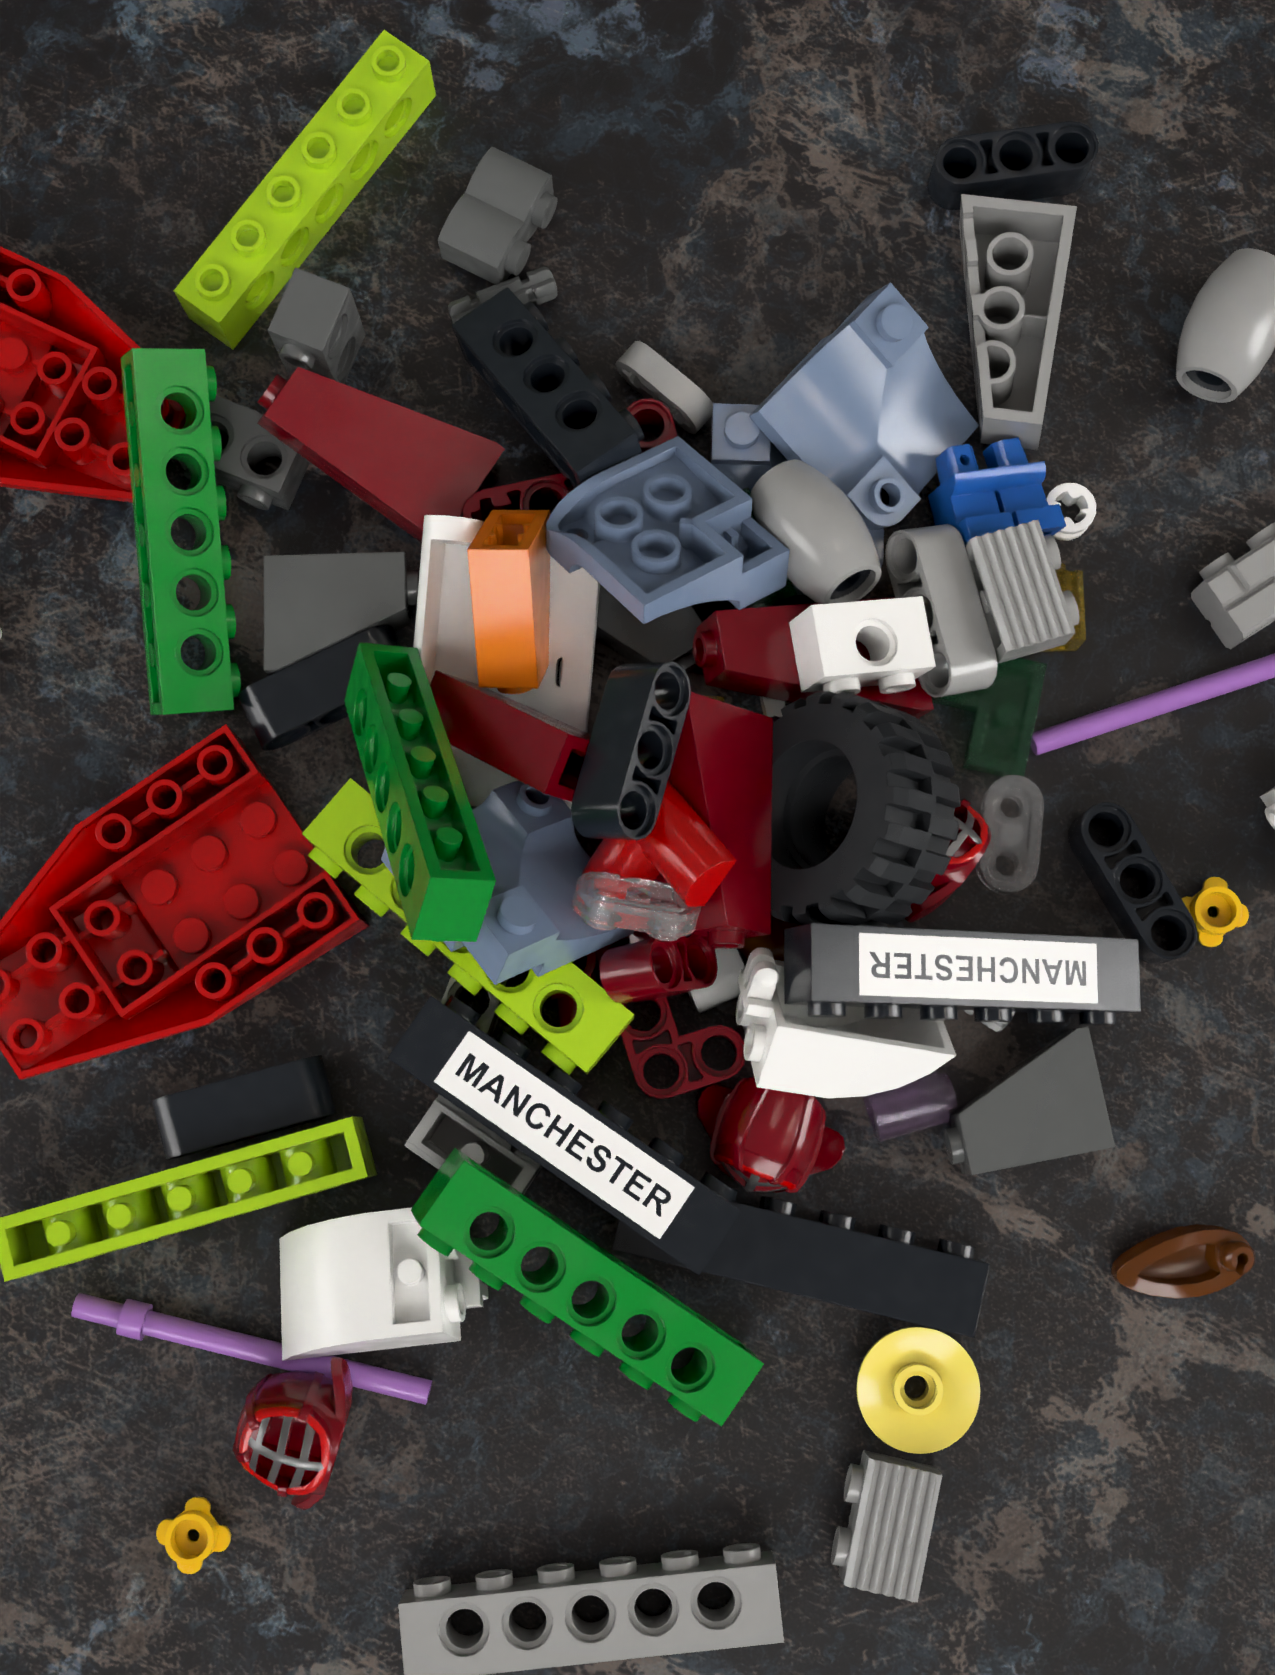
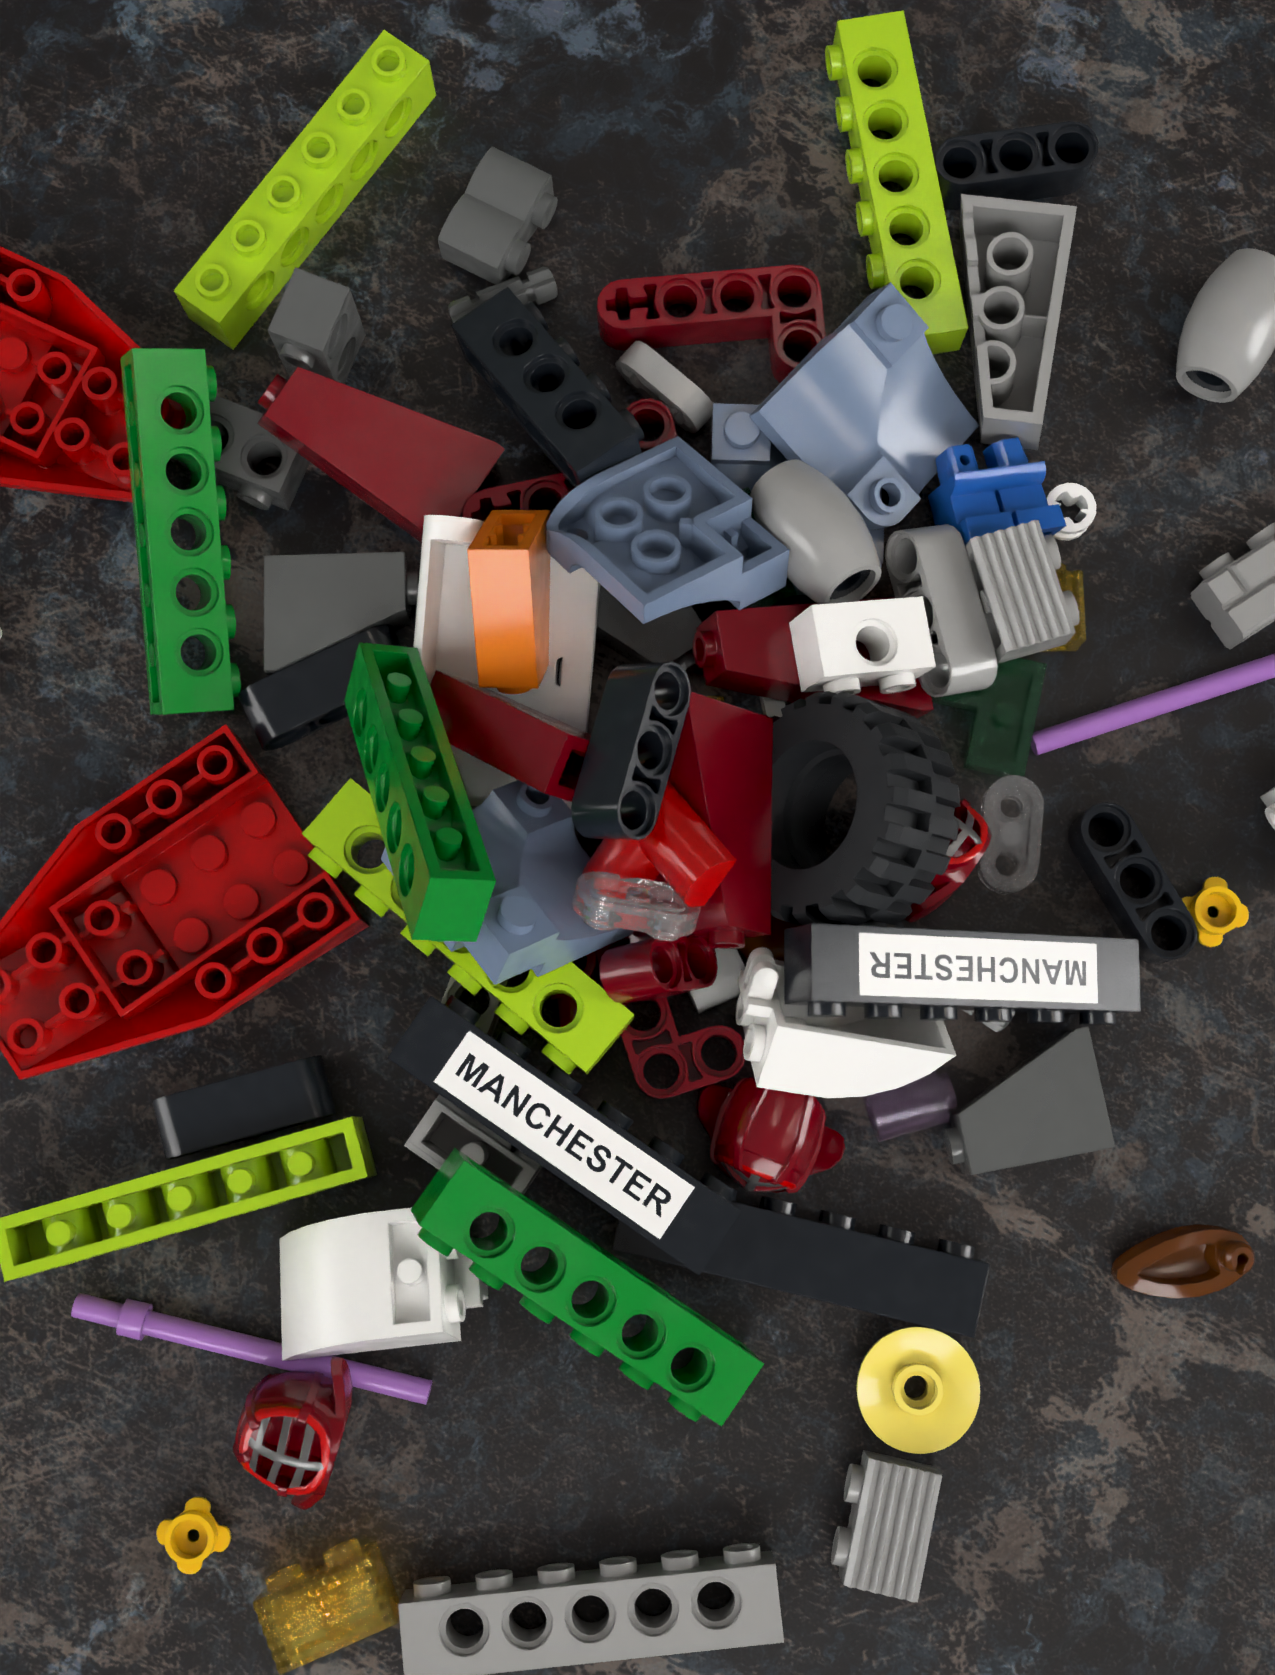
none -> clear yellow brick [253,1538,400,1675]
none -> dark red beam [597,265,826,383]
none -> lime brick [825,10,968,354]

